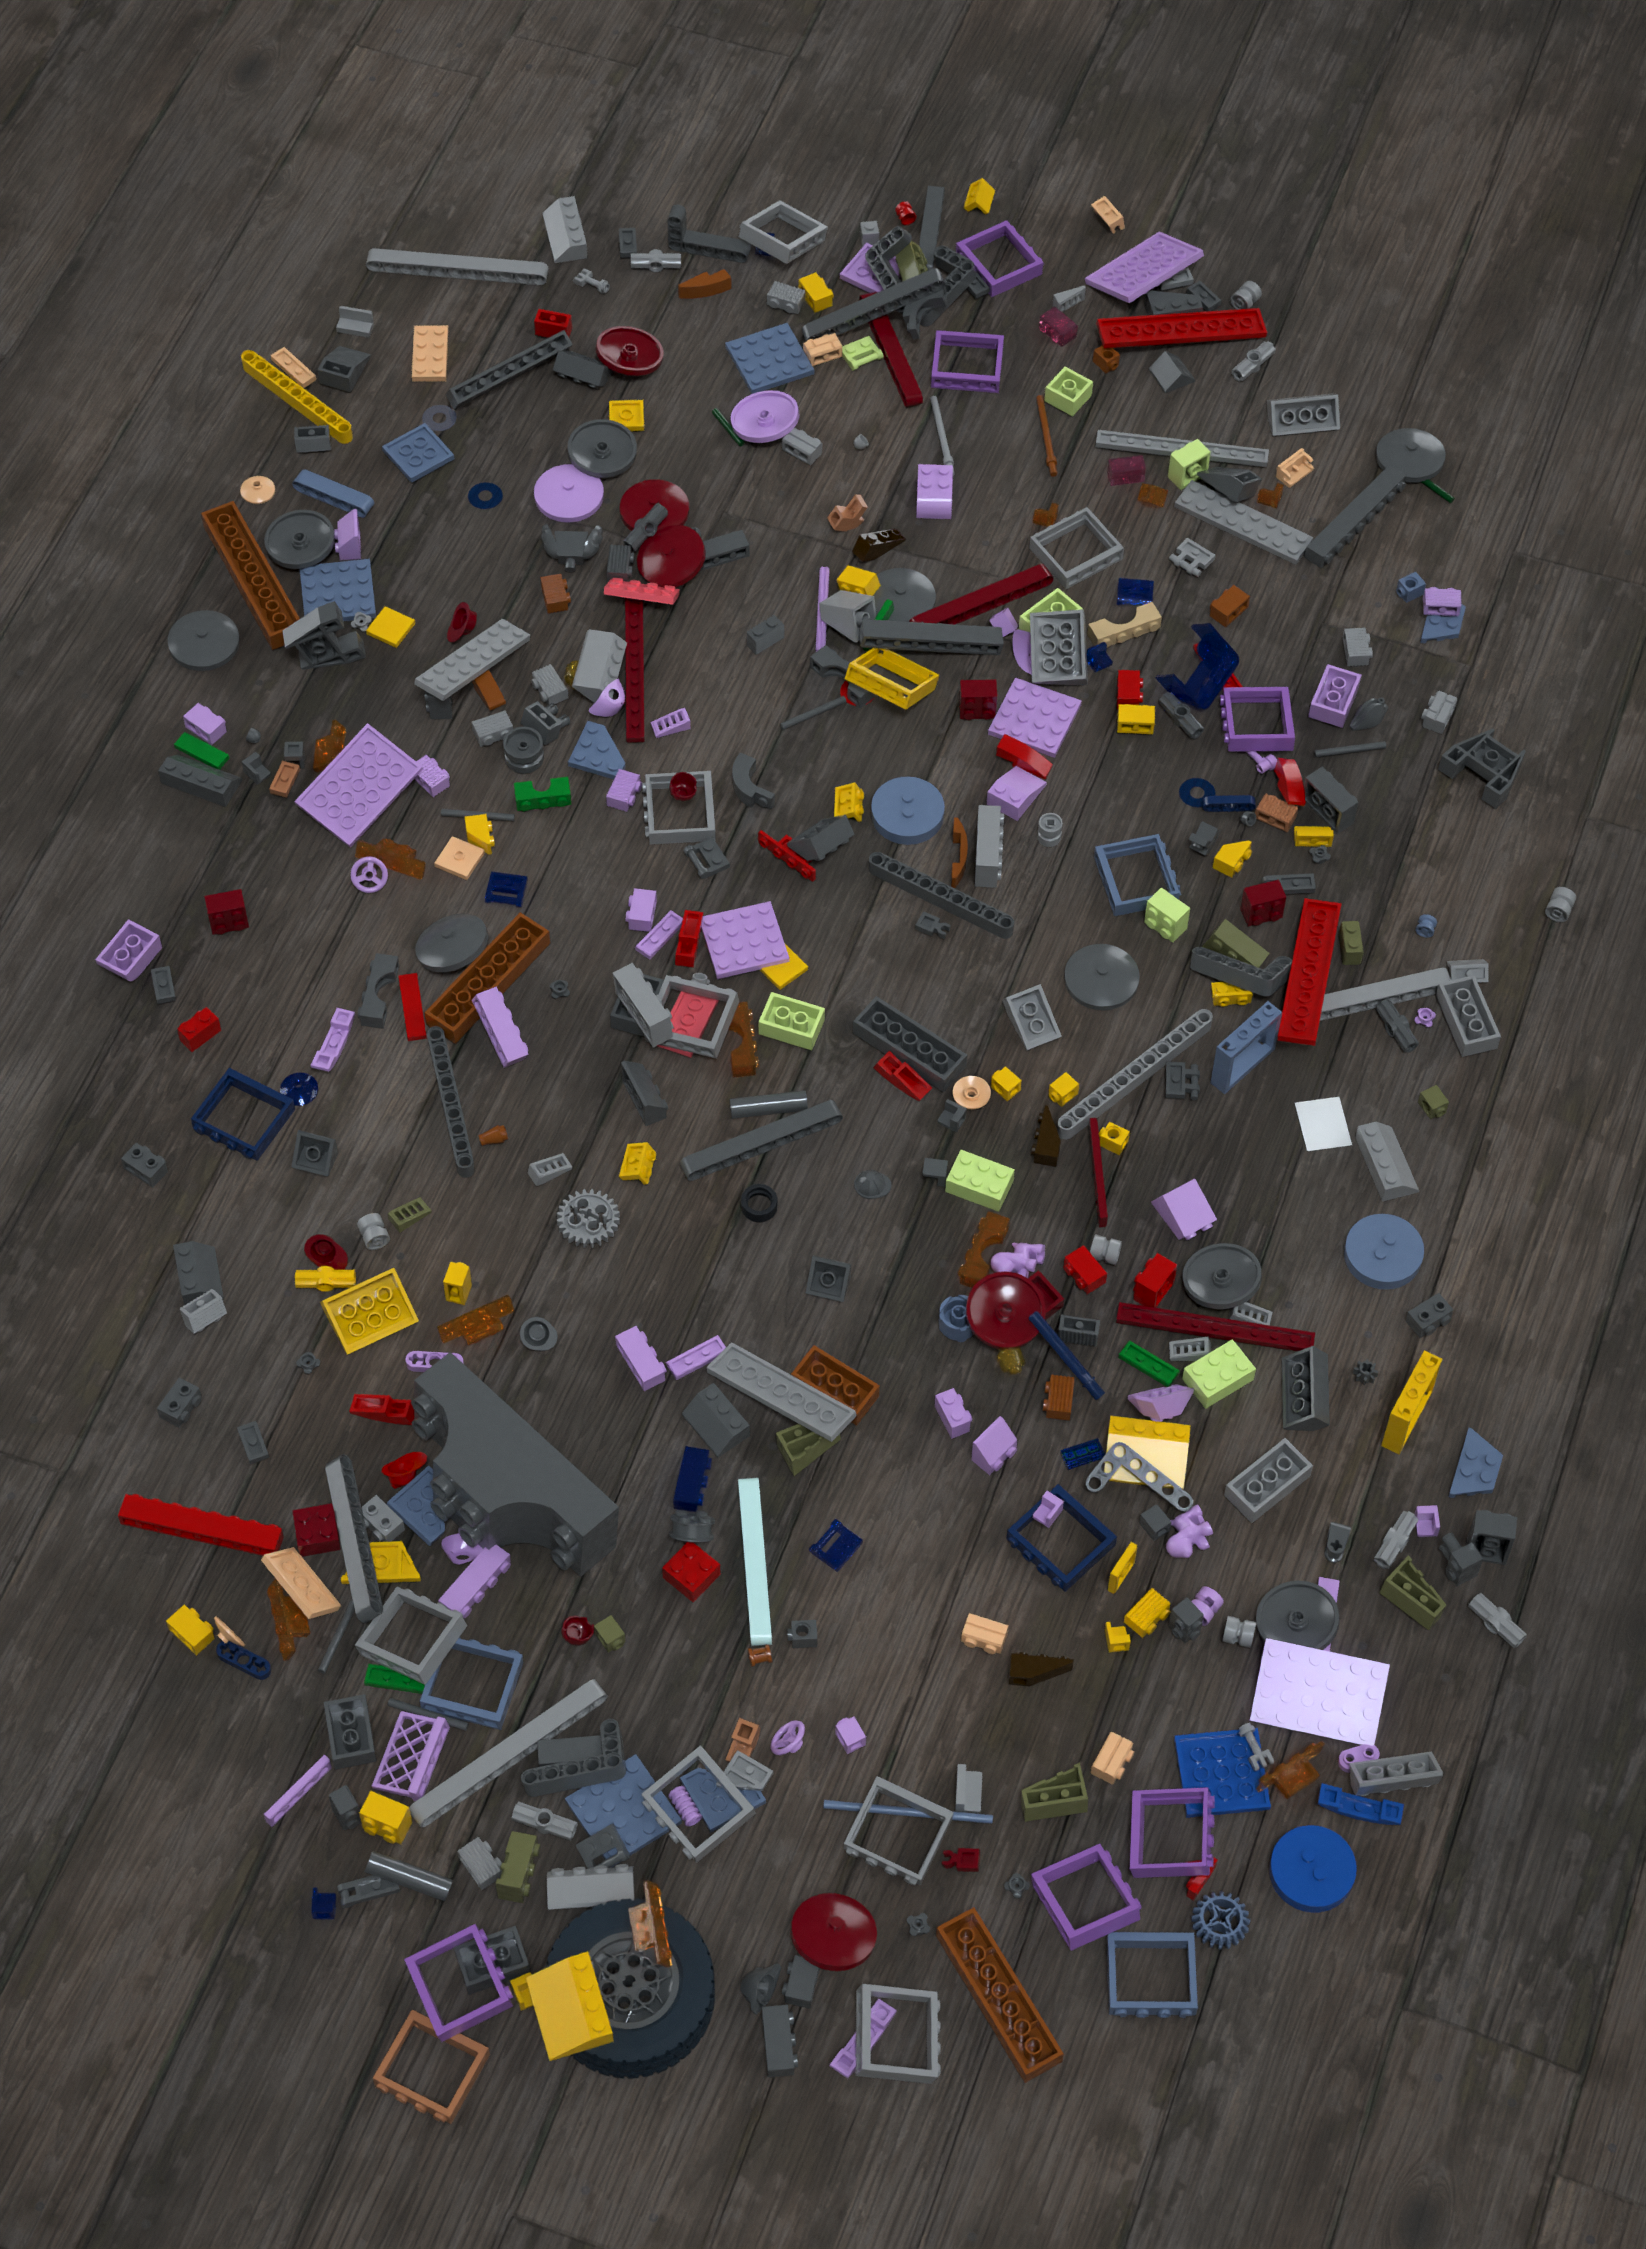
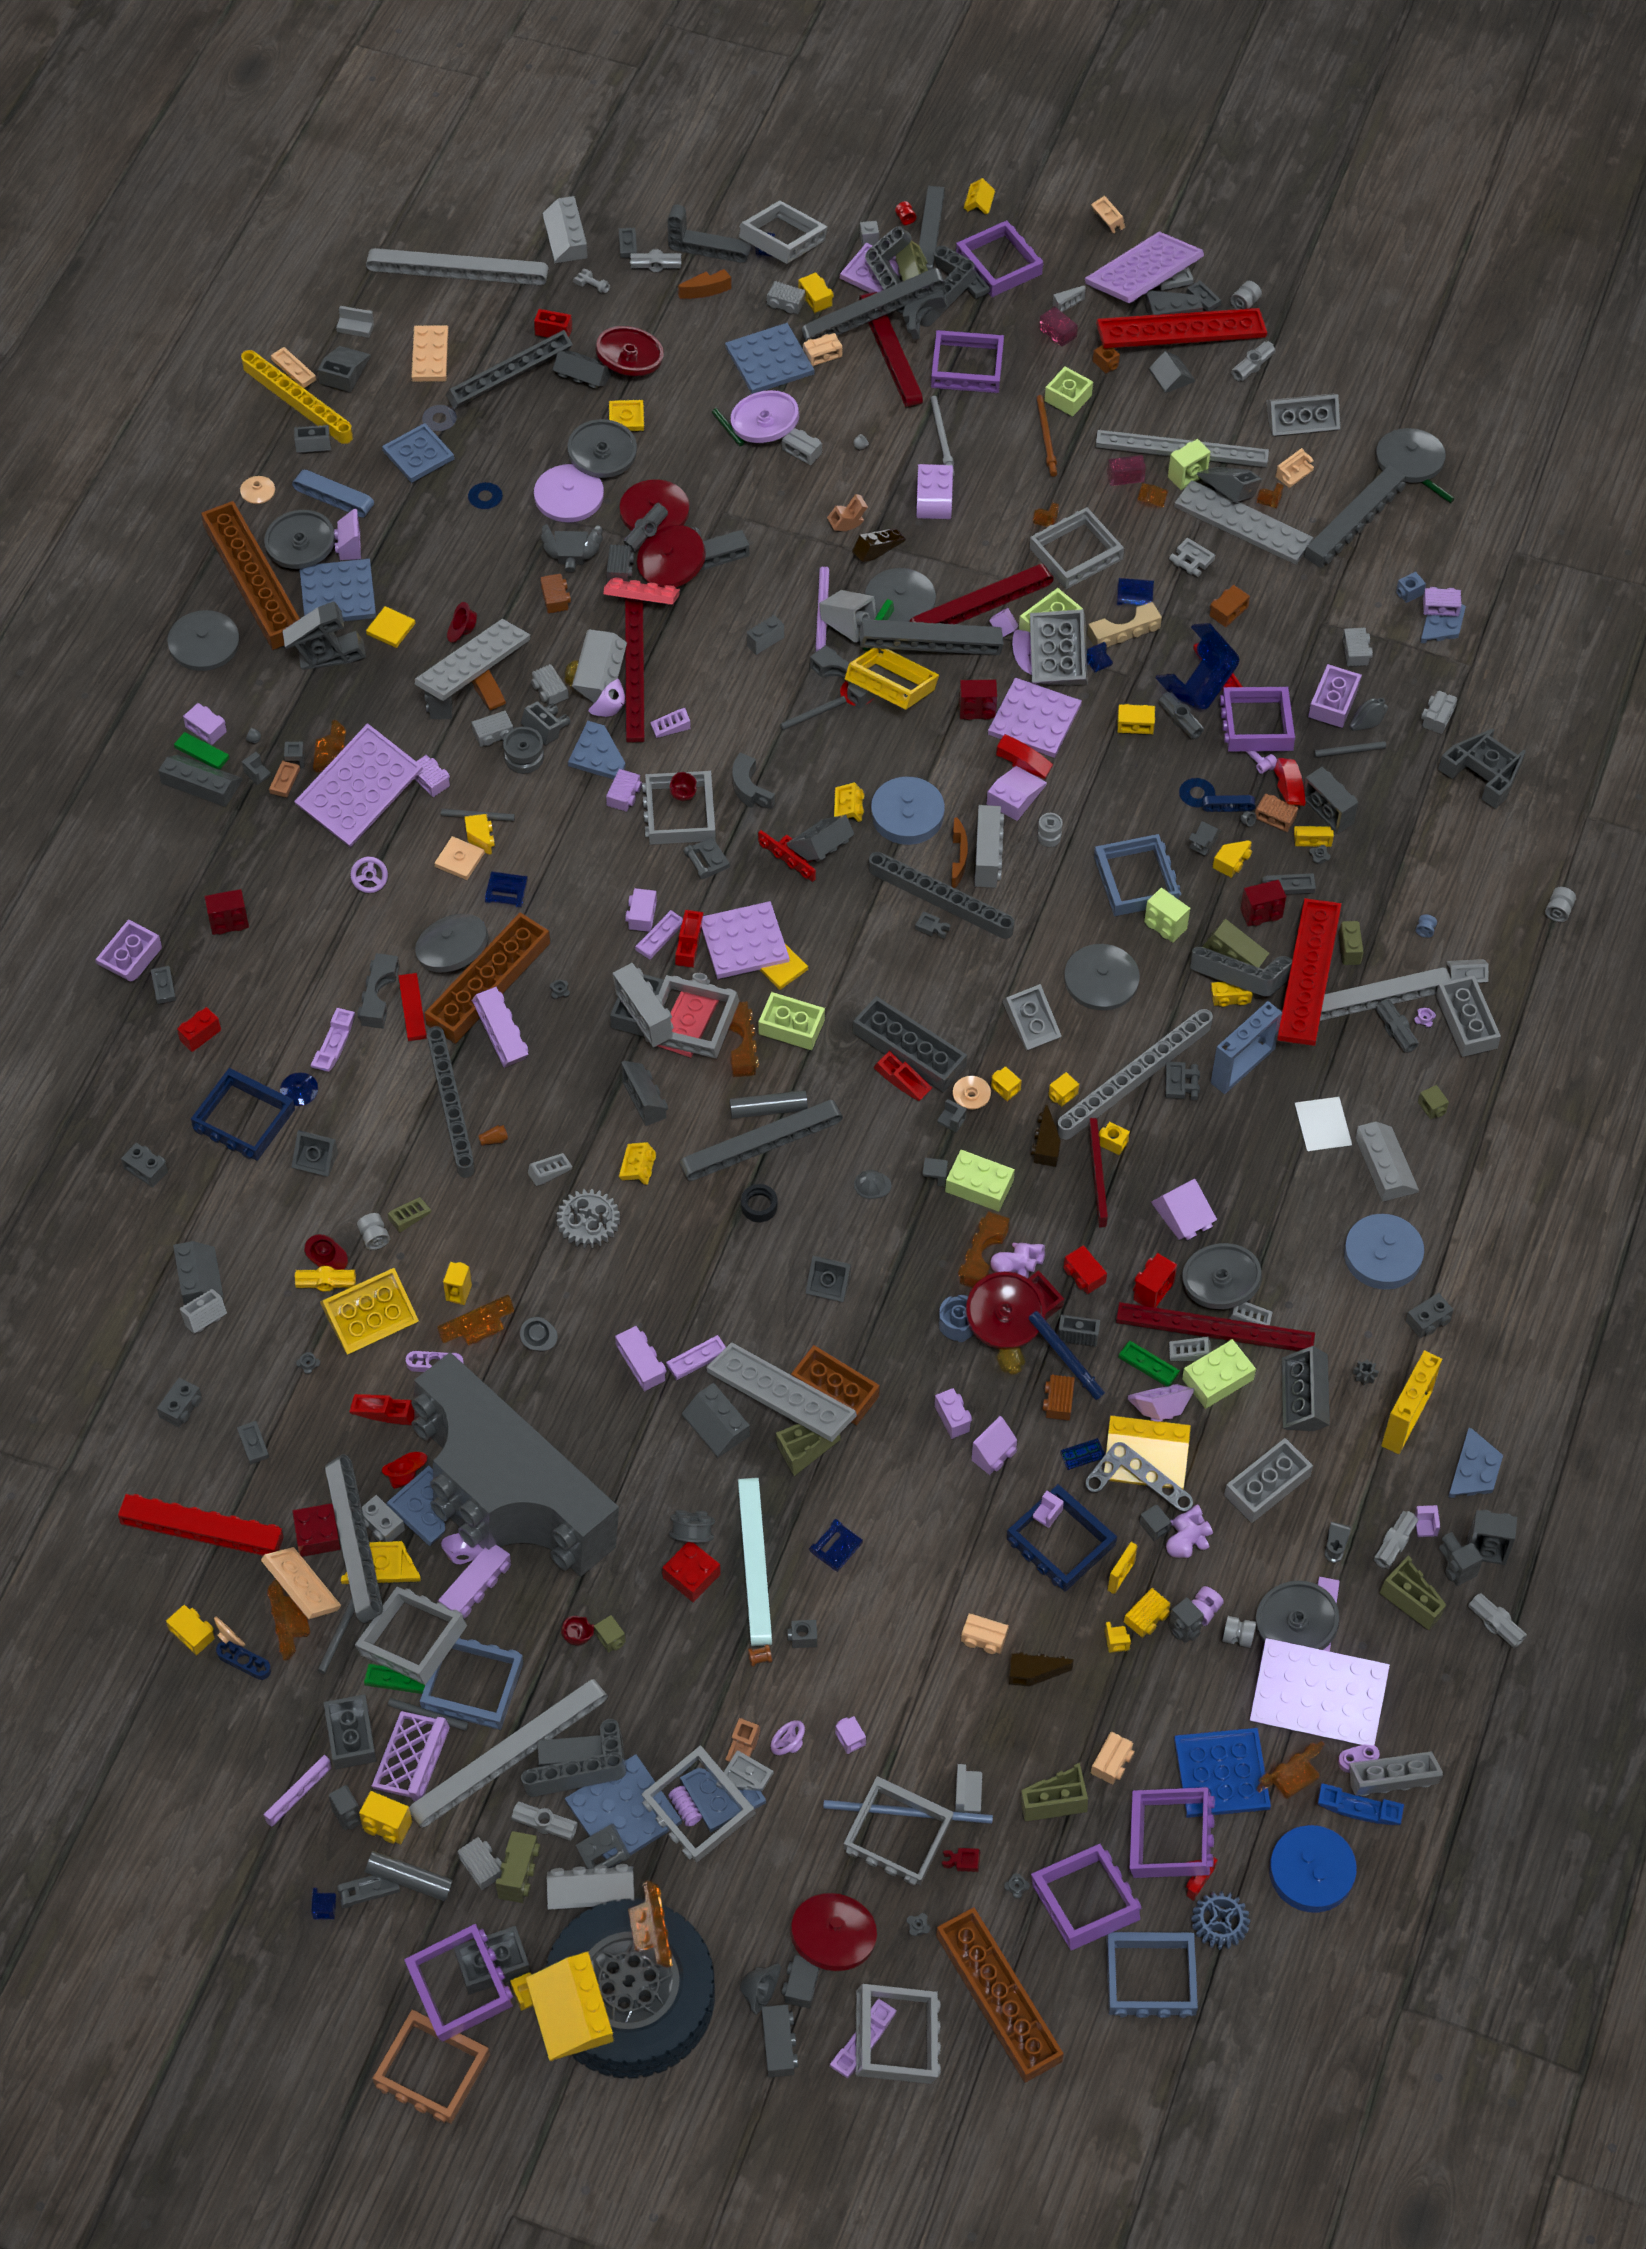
light grey plate [351,612,372,632] -> none
clear orange bracket [355,839,426,879] -> none
green arch [514,777,571,811] -> none
clear blue brick [673,1446,713,1512] -> none
yellow brick [837,565,881,596] -> none
yellowish green plate [842,336,884,371] -> none
light grey wheel [1090,1234,1122,1266] -> none
red brick [1117,670,1143,709] -> none
light grey hinge [1239,1723,1274,1771] -> none

